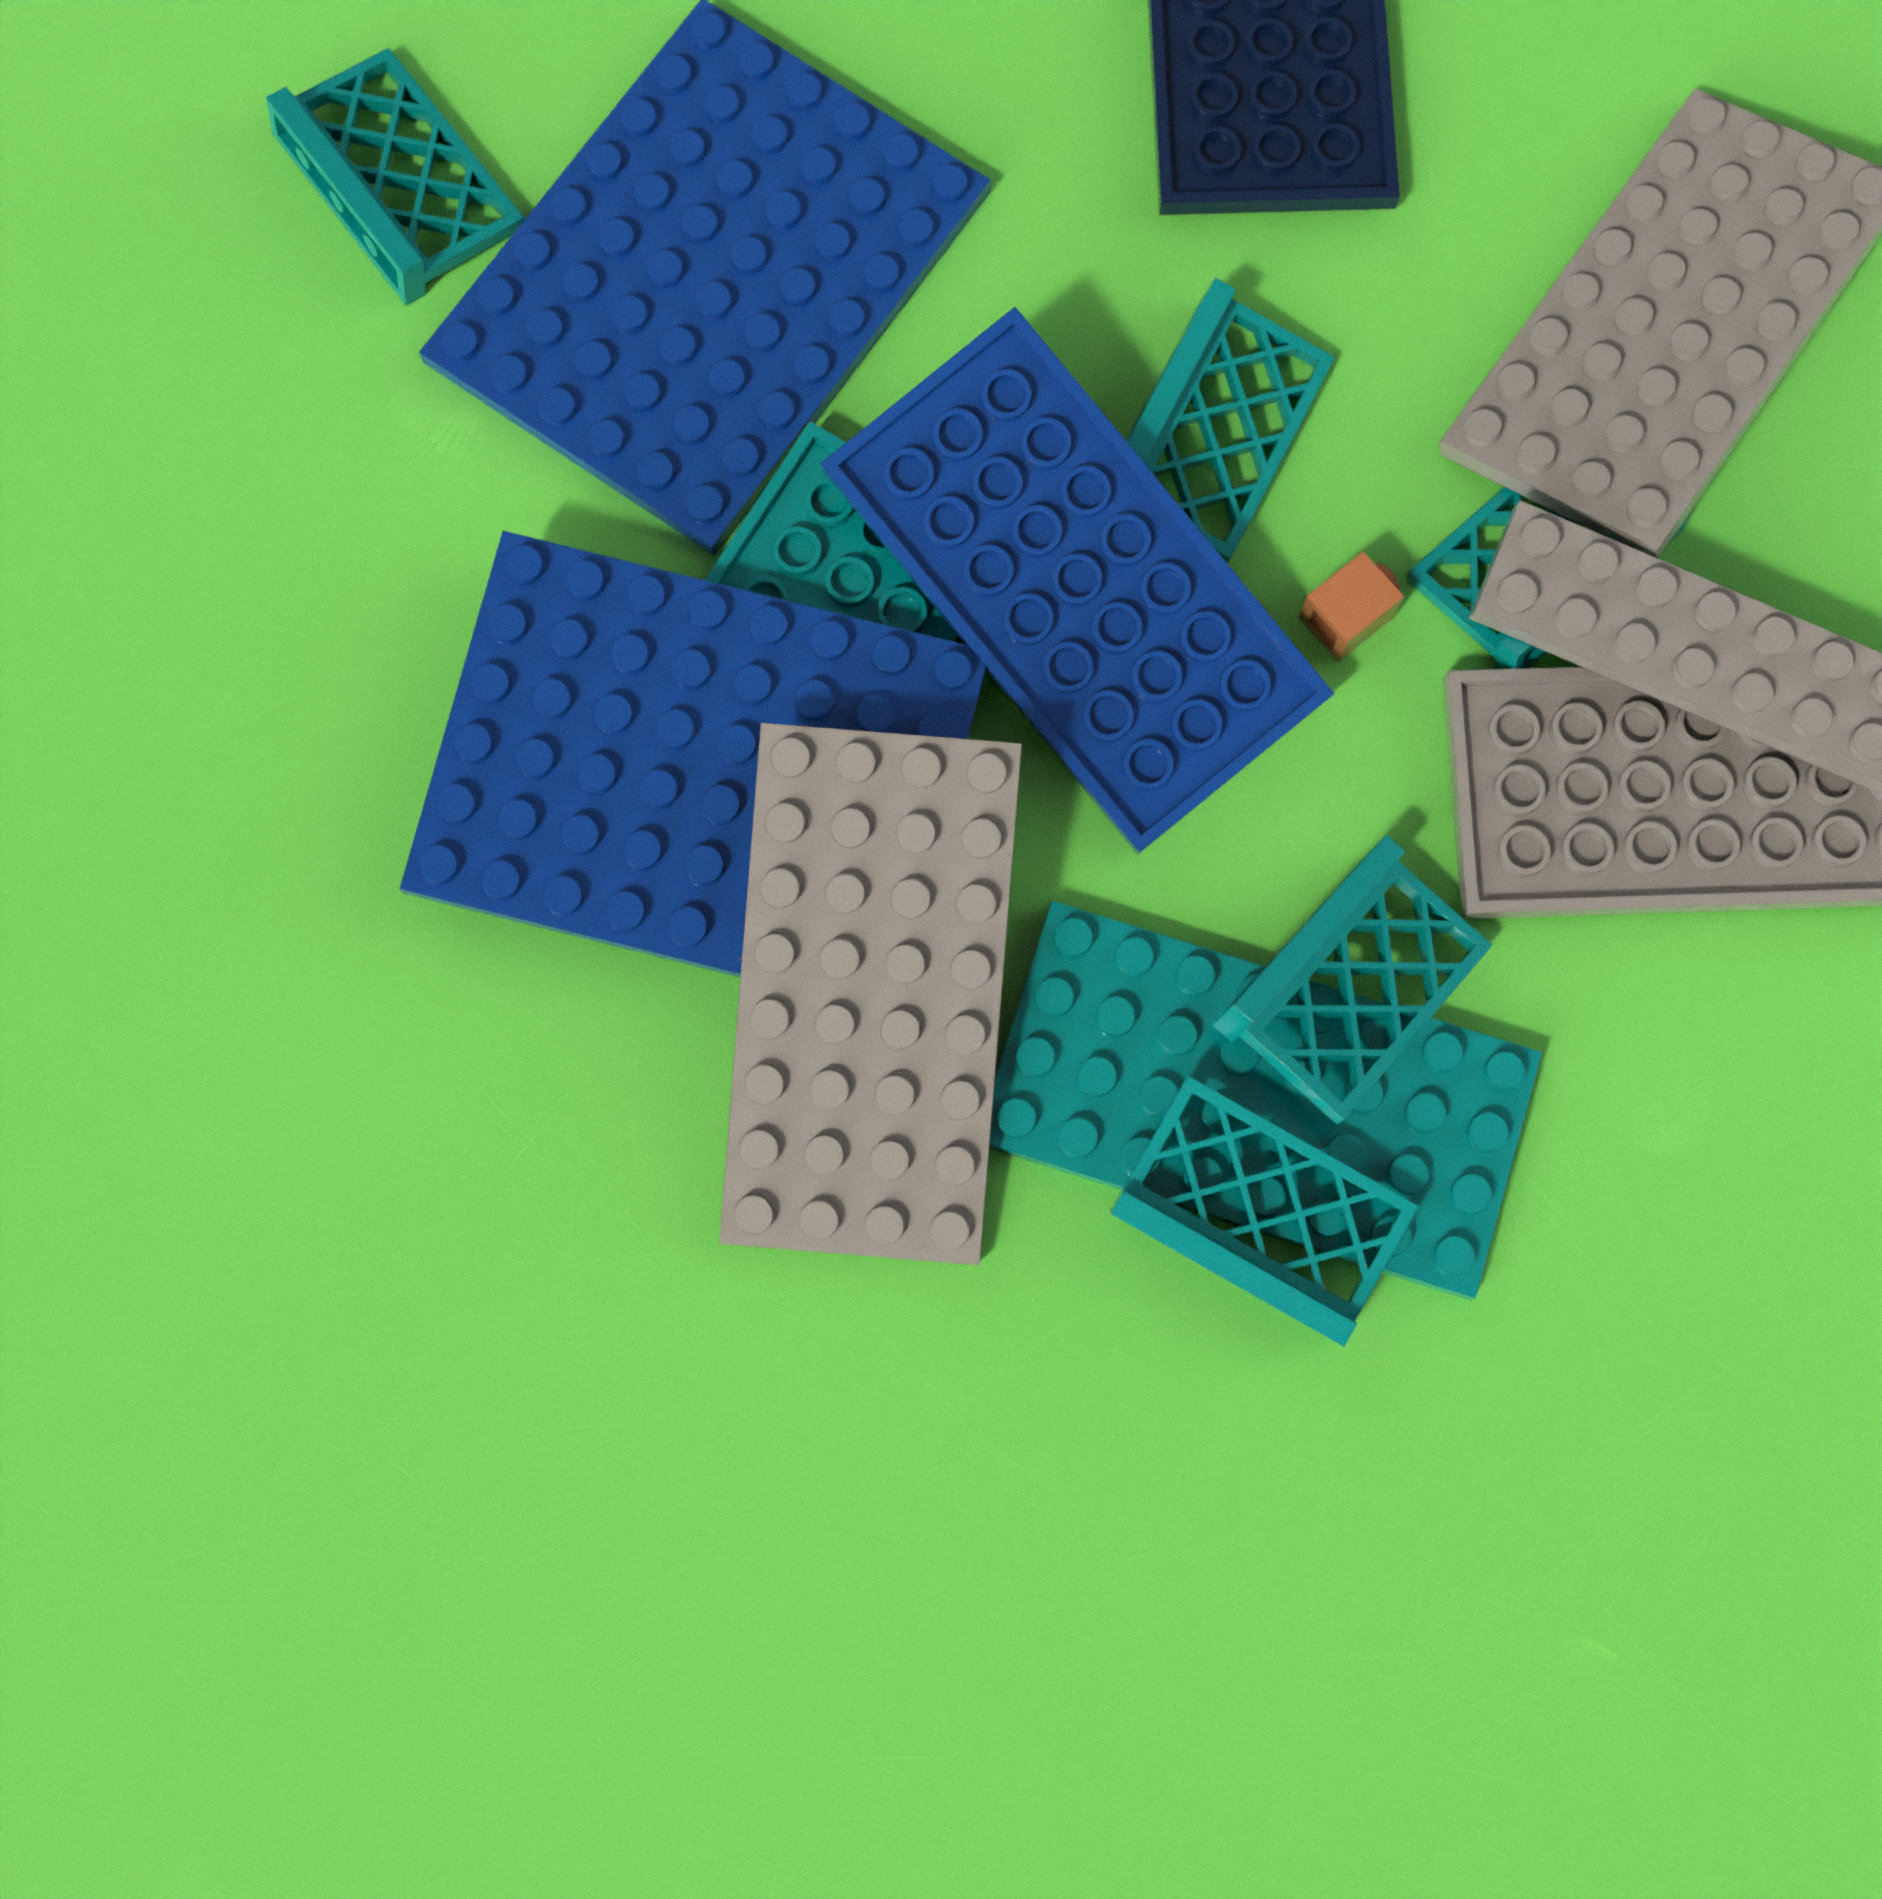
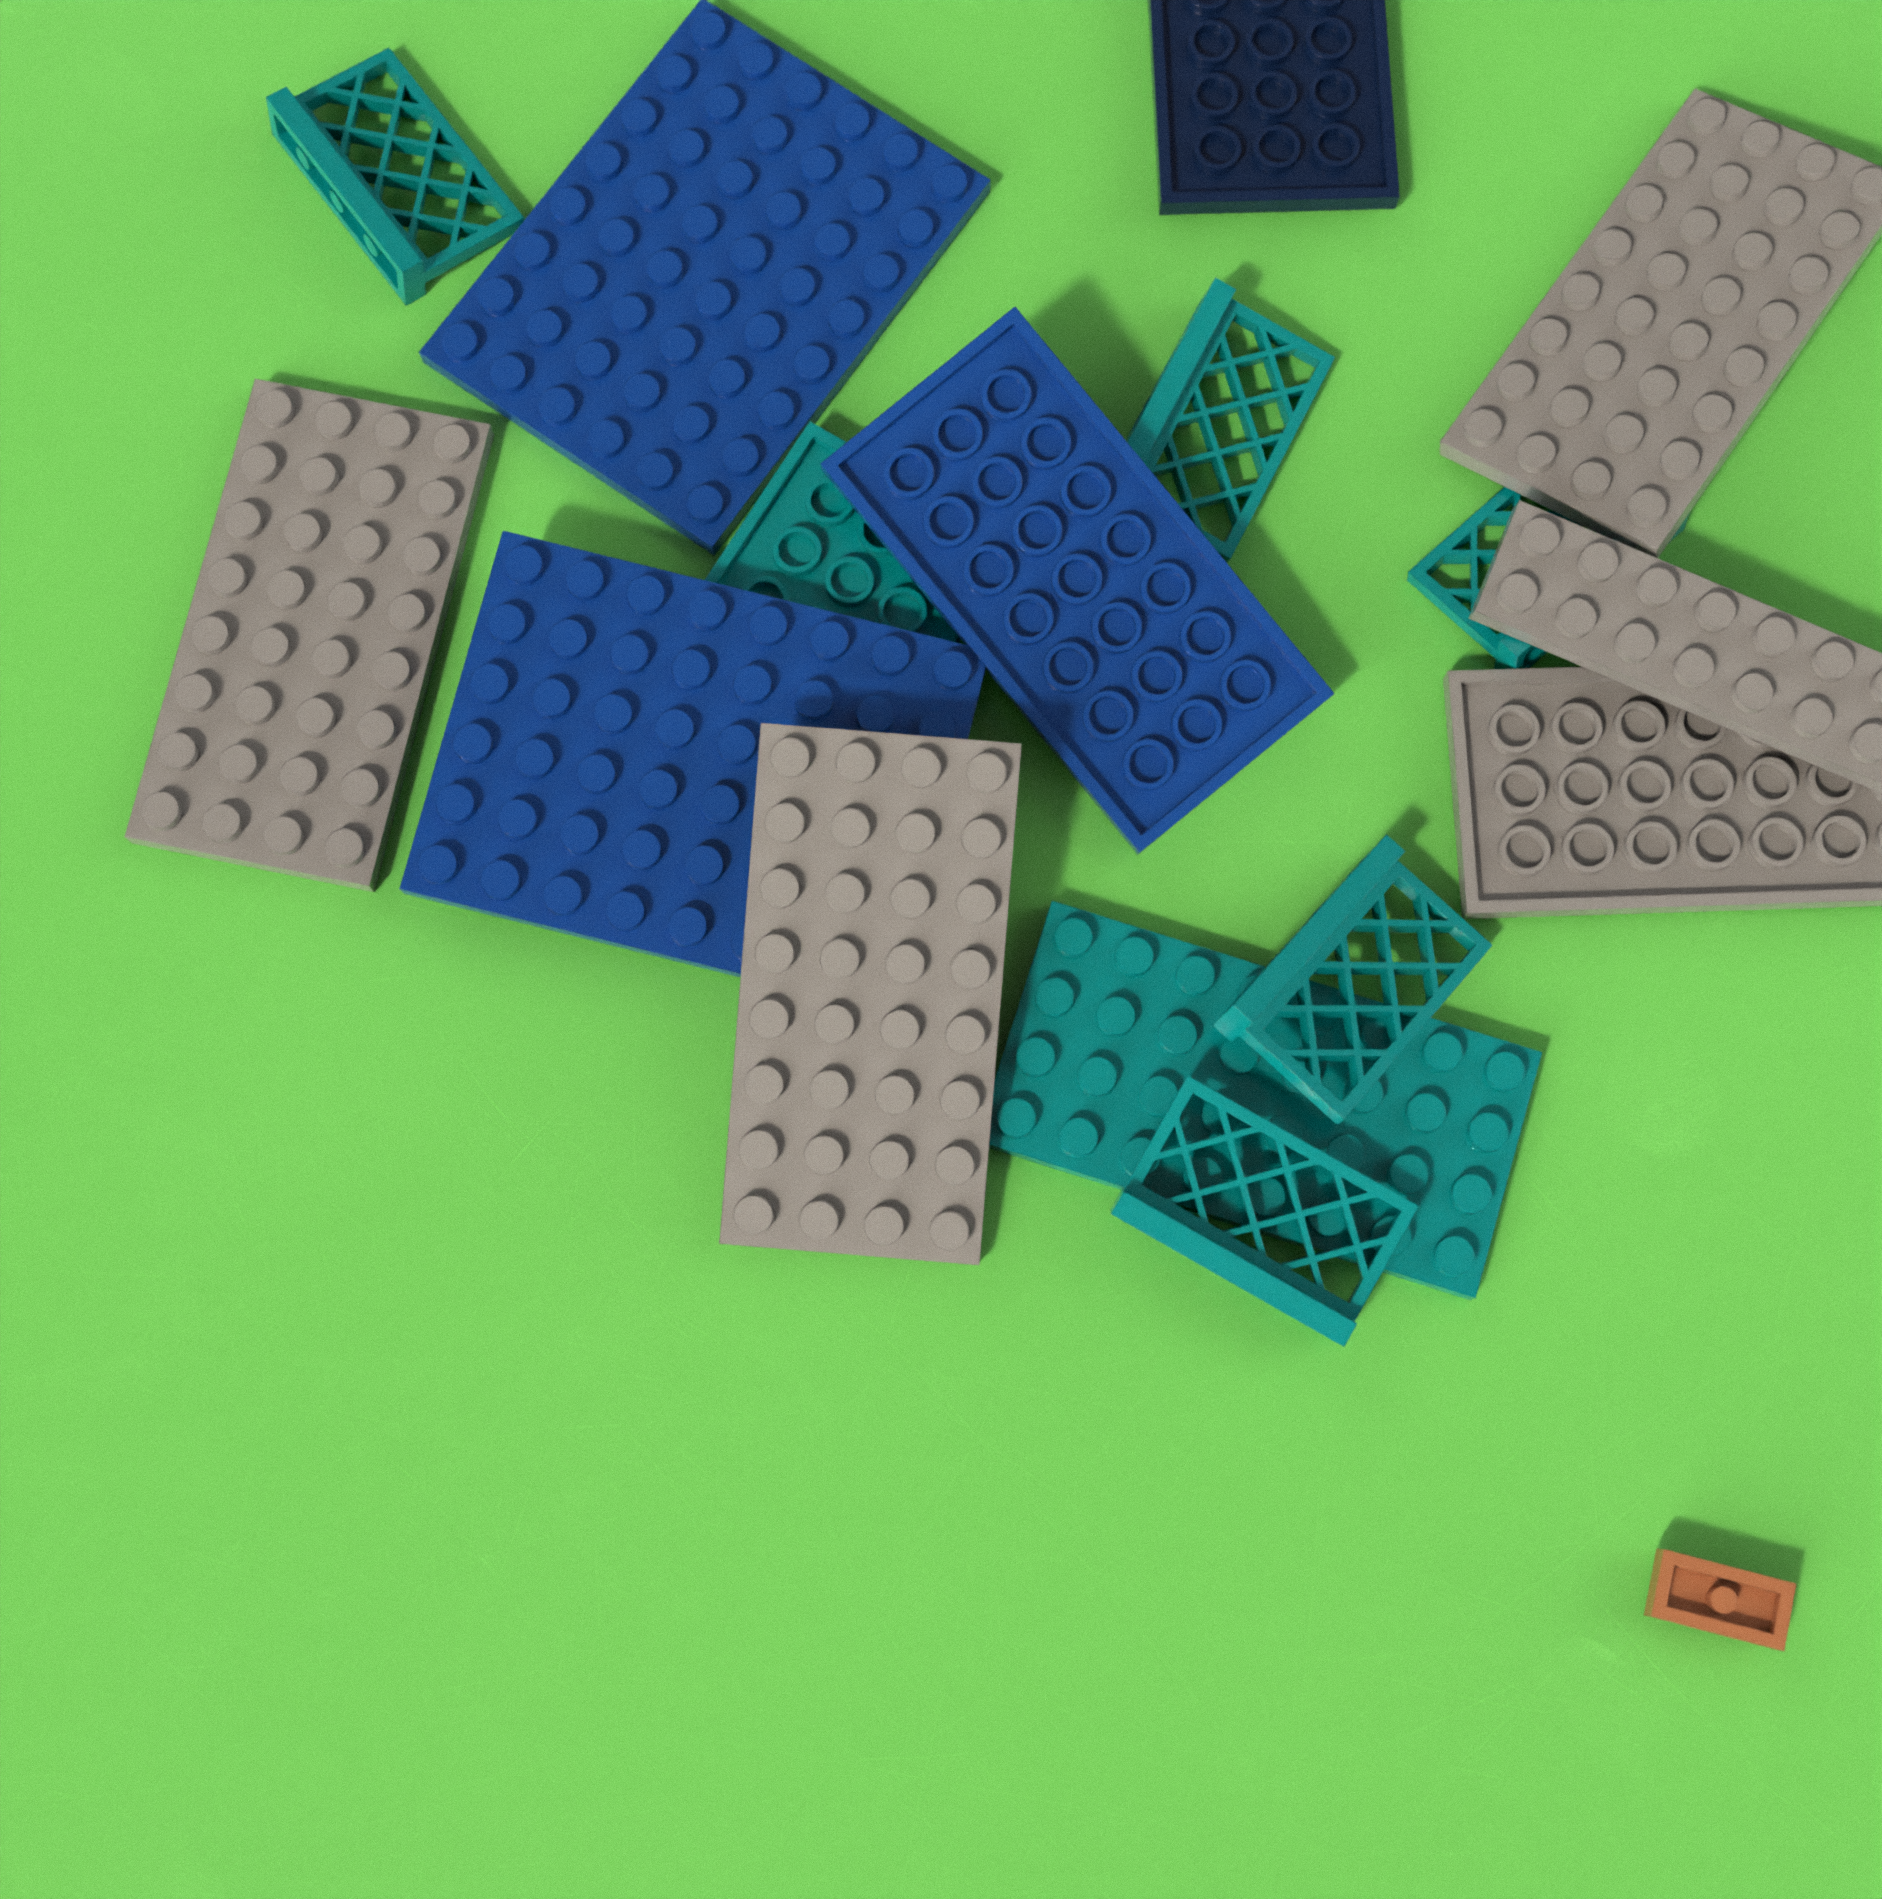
nougat brick [1298,551,1405,662] -> none
none -> light grey plate [124,379,494,892]
none -> nougat plate [1644,1549,1796,1651]

